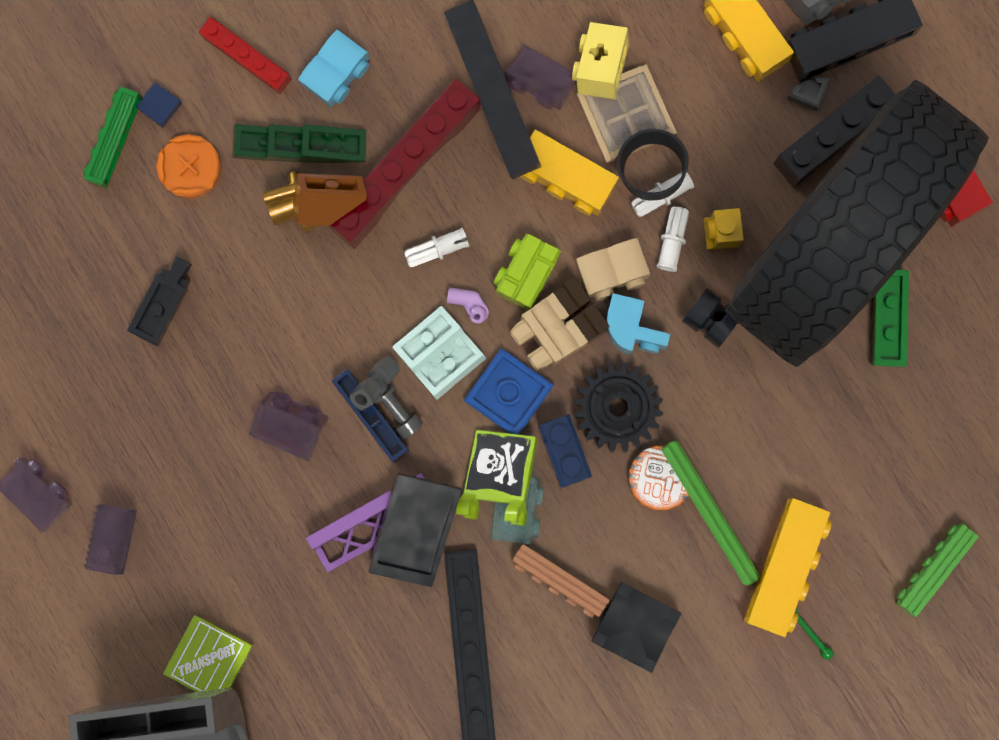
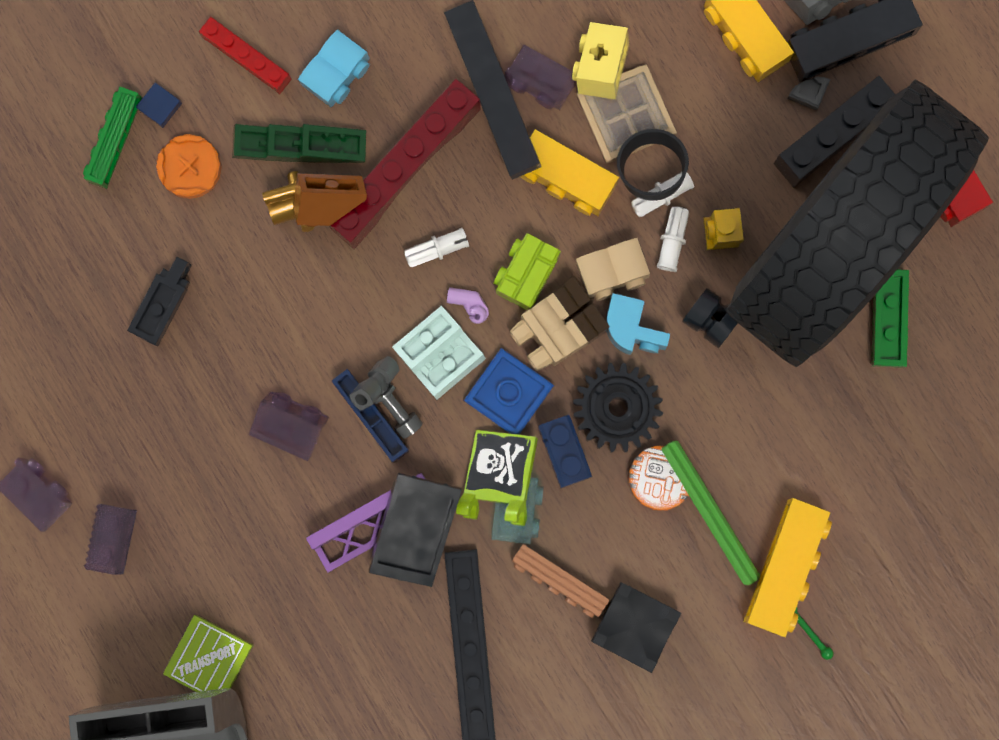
bright green piece [895,523,979,617] -> none

